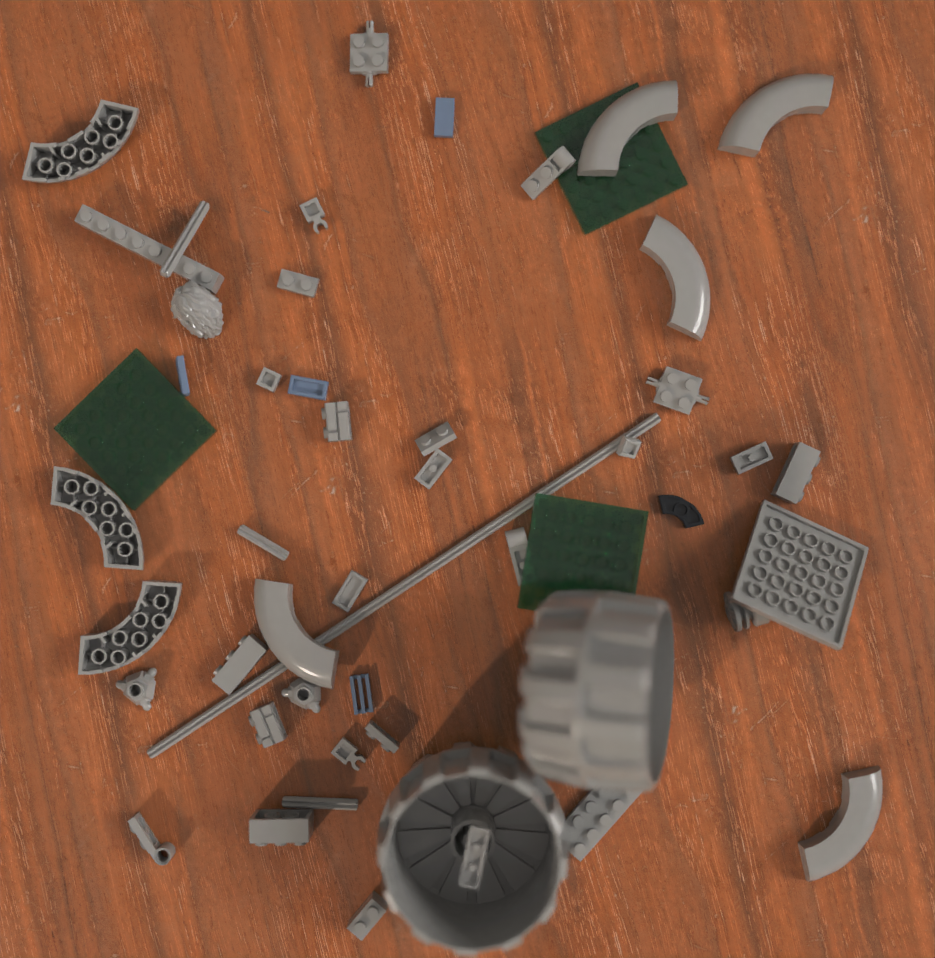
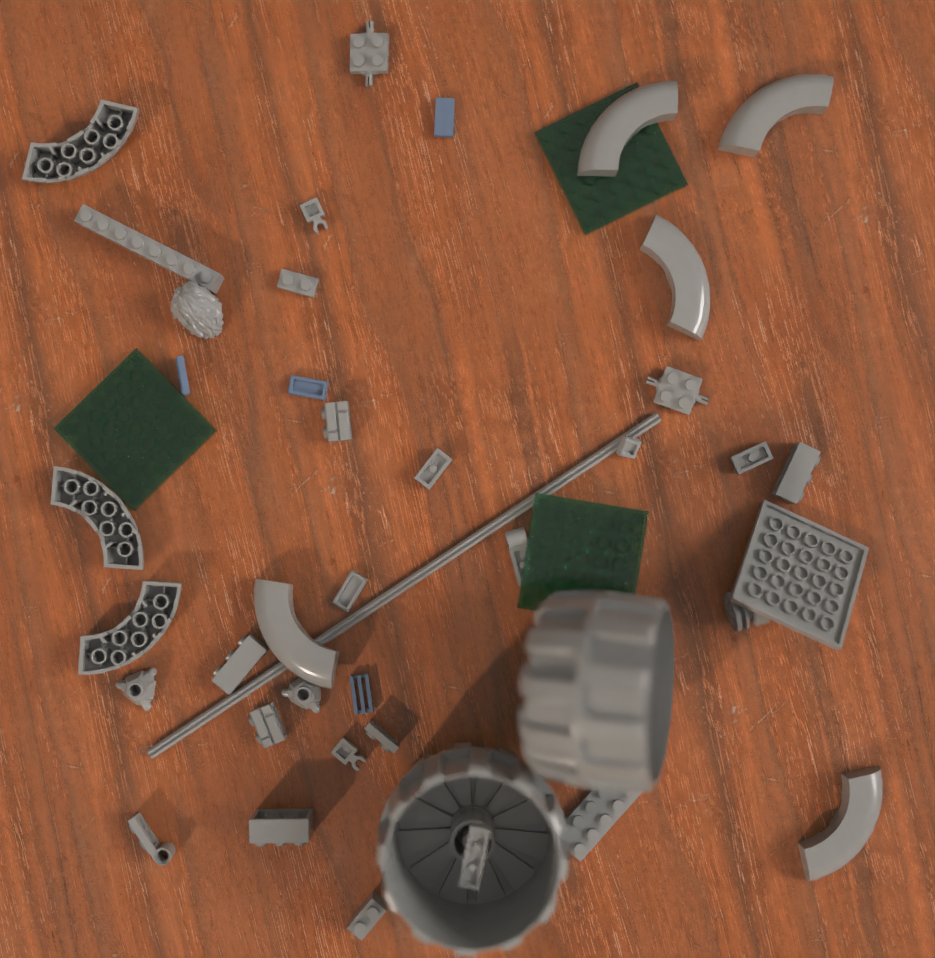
light grey axle [160,201,210,278] -> none
light grey axle [237,525,289,561] -> none
light grey plate [256,367,282,393] -> none
light grey axle [282,796,359,810] -> none
light grey plate [415,421,457,456] -> none
light grey plate [520,146,576,200] -> none
black tile [657,495,704,528] -> none

